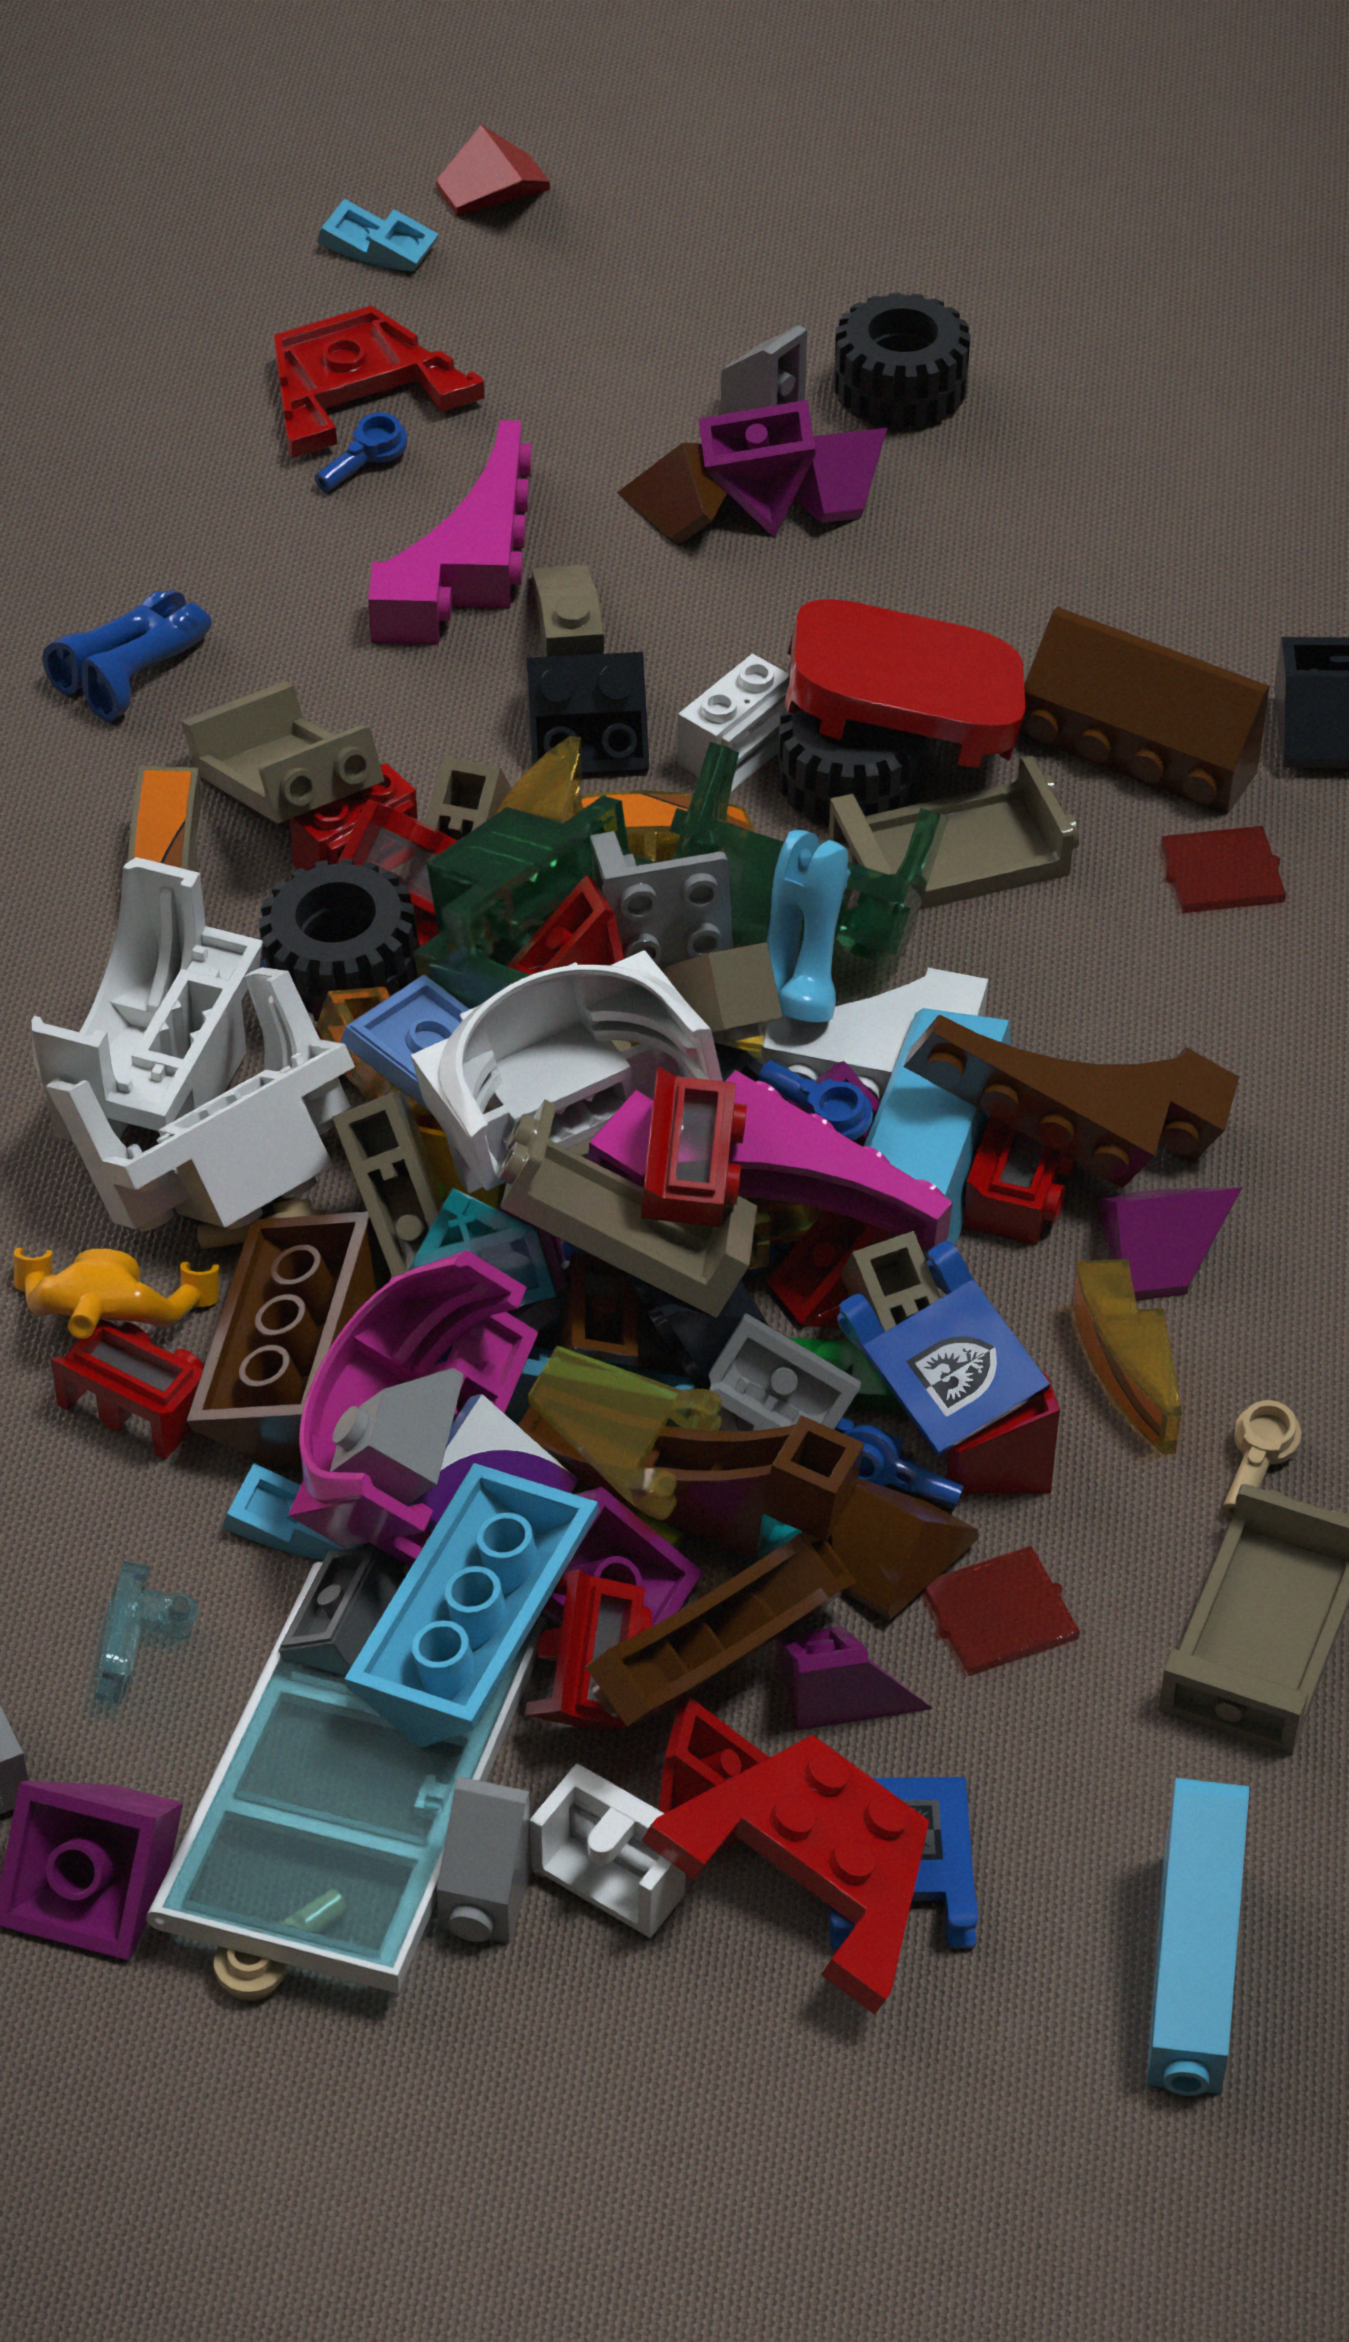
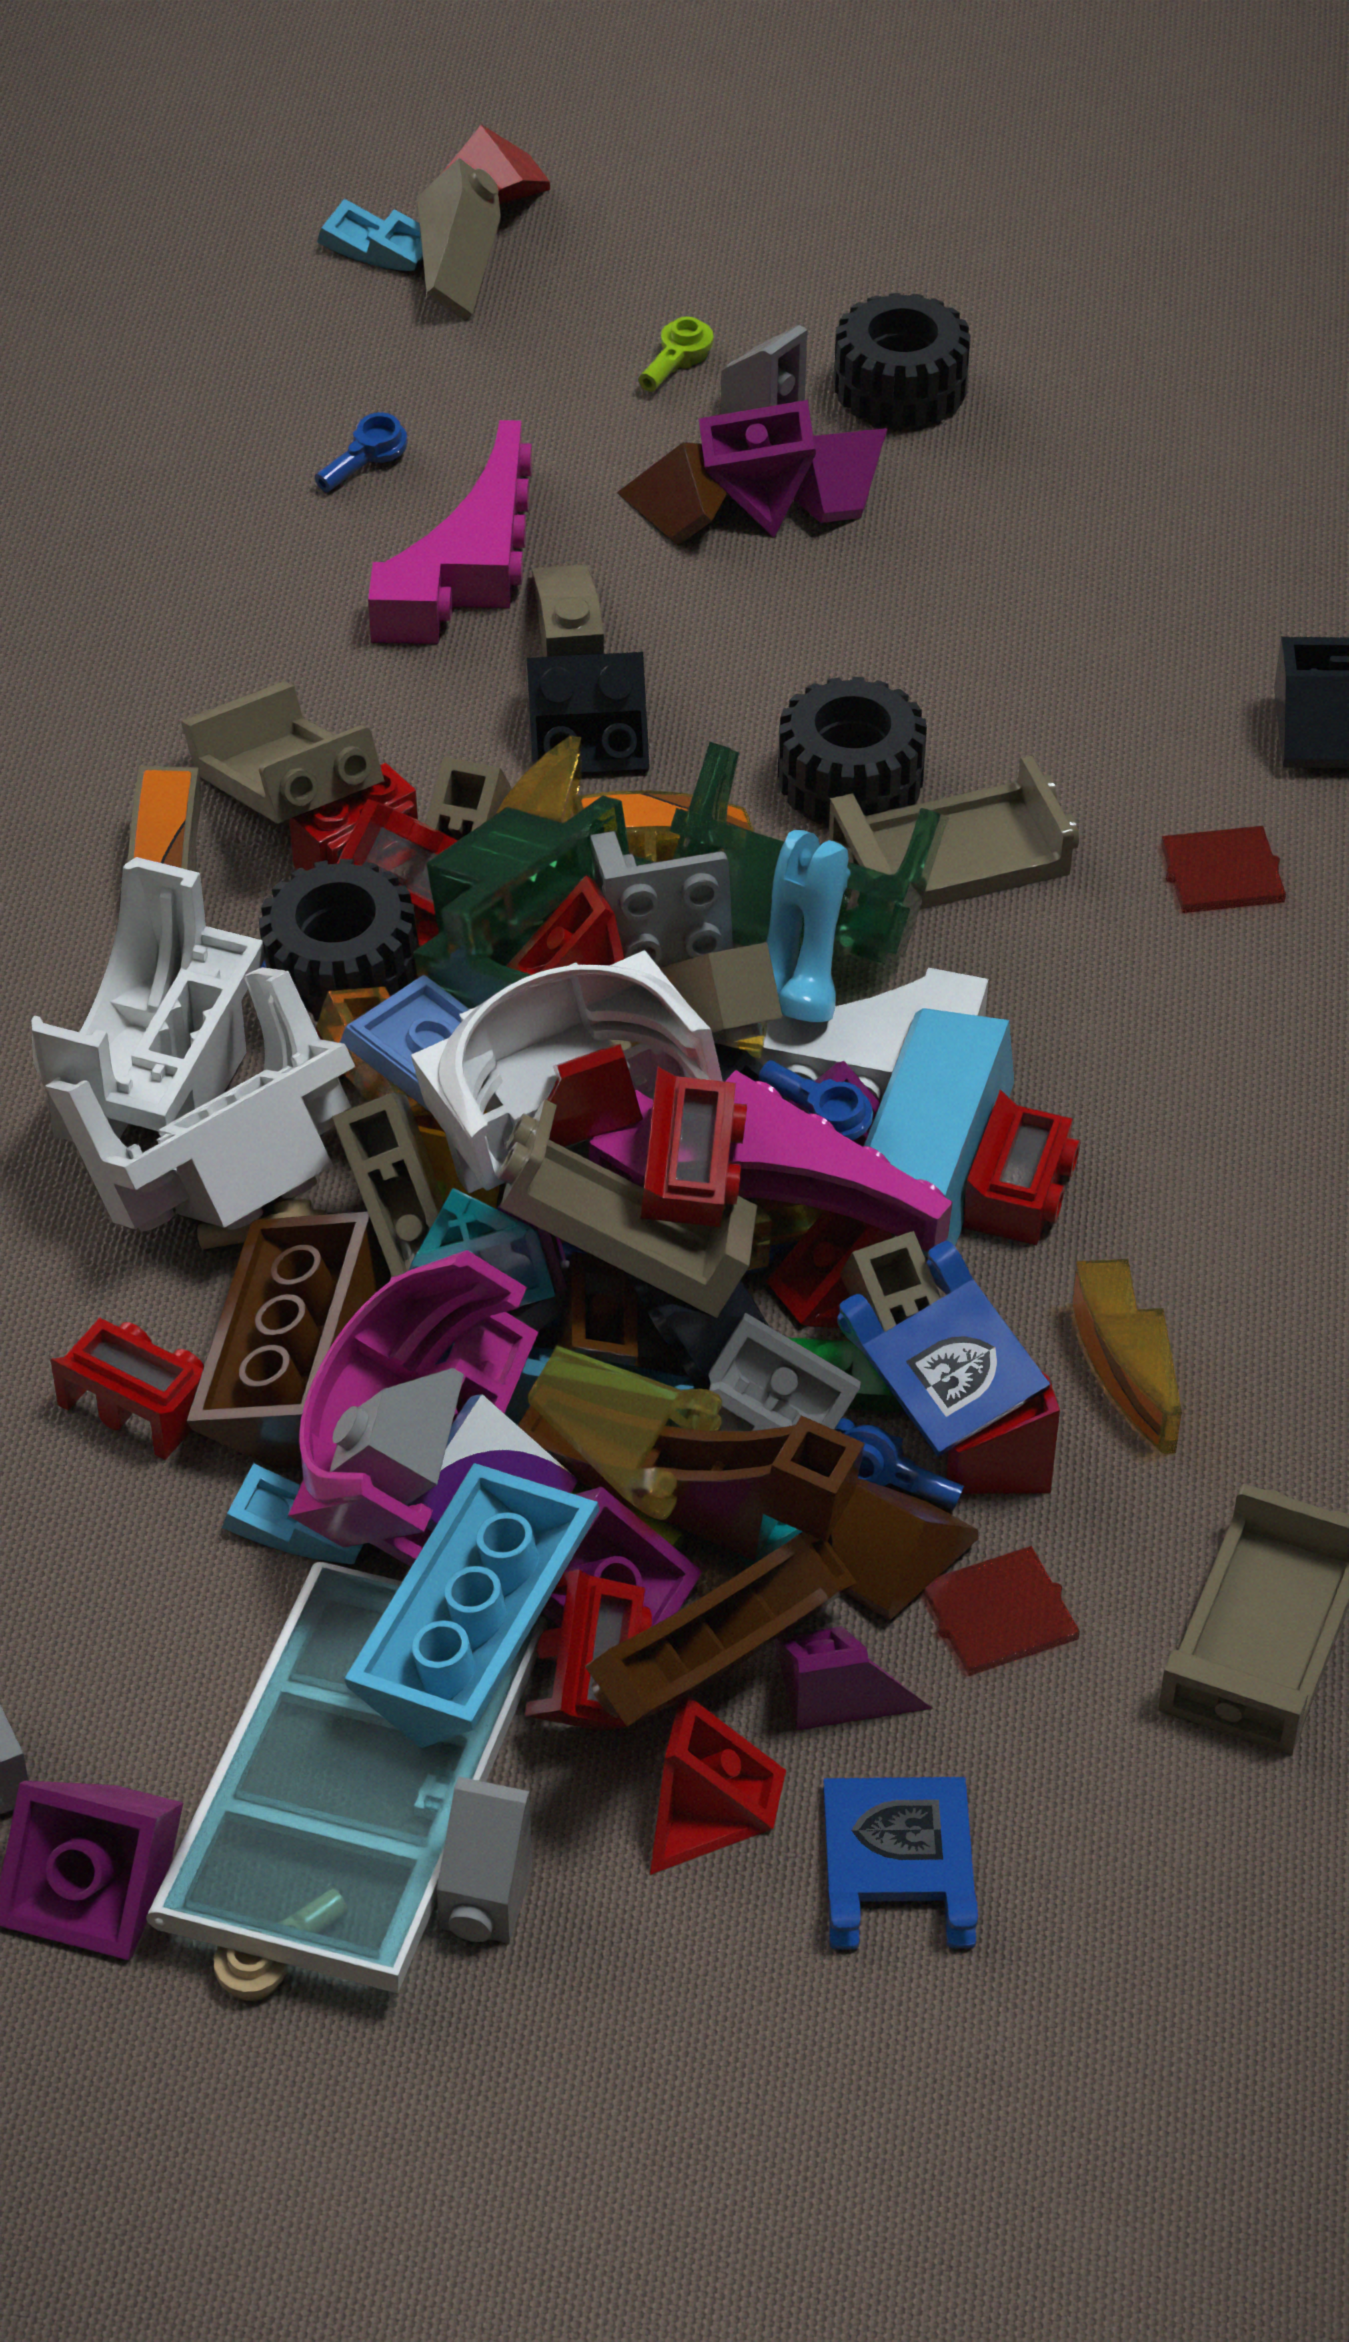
light orange piece [13,1247,219,1339] -> none
blue piece [42,590,212,722] -> none
clear light blue piece [93,1560,199,1705] -> none
red wing [274,306,485,458] -> none
dark grey slope [278,1544,406,1676] -> none
white window [529,1763,686,1938] -> none
red wing [641,1735,930,2015] -> none
white window [678,653,790,794] -> none
red tile [784,599,1025,768] -> none
reddish brown arch [903,1014,1239,1188] -> none
reddish brown slope [1019,607,1270,814] -> none
magenta slope [1096,1187,1243,1302] -> none
medium azure slope [1146,1778,1249,2096] -> none
tan plate [1222,1400,1302,1518] -> none
none -> dark tan slope [417,158,501,320]
none -> red slope [547,1044,643,1147]
none -> lime plate [638,317,714,392]

